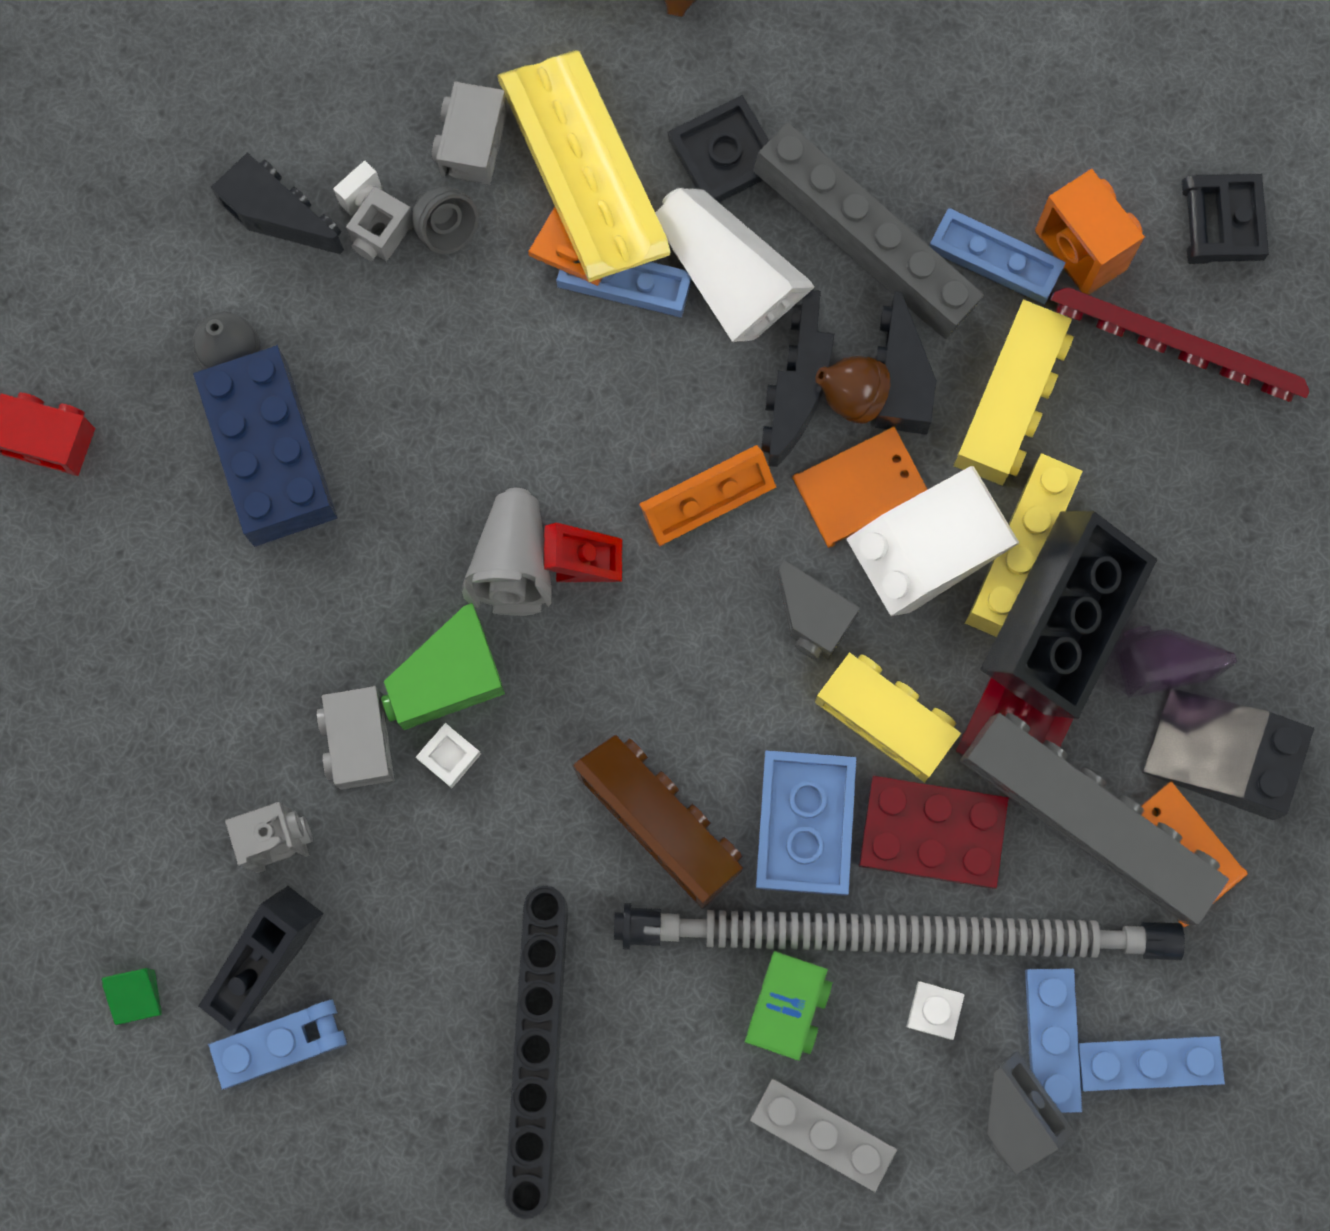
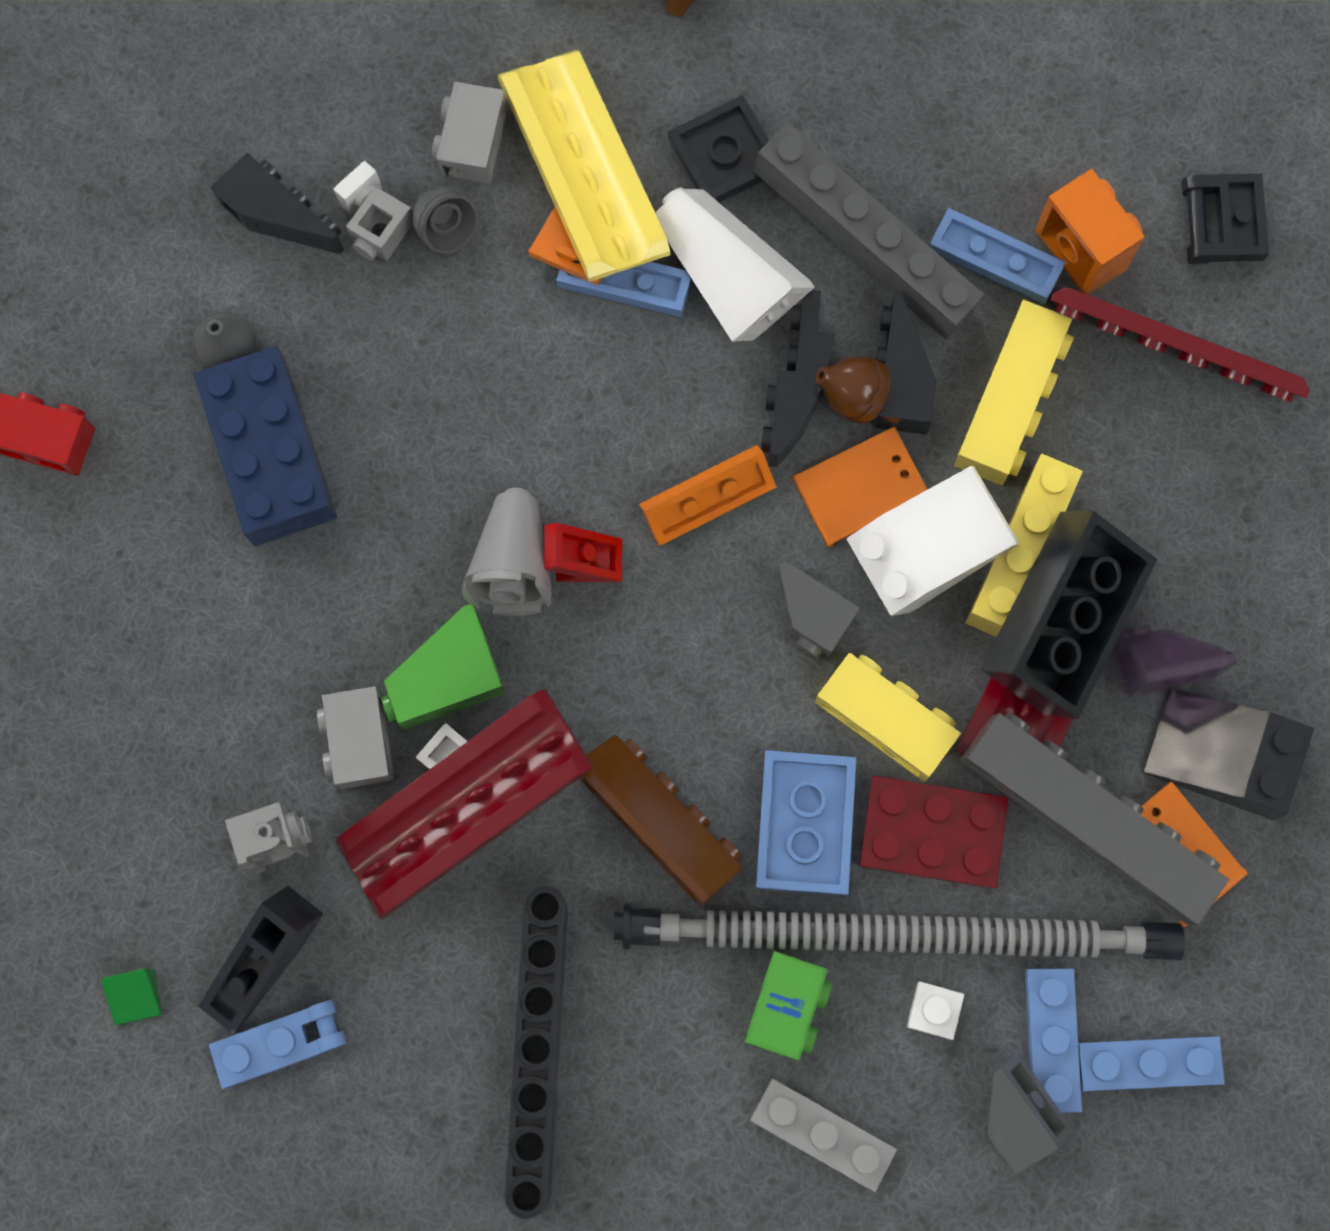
none -> dark red plate [336,689,594,919]

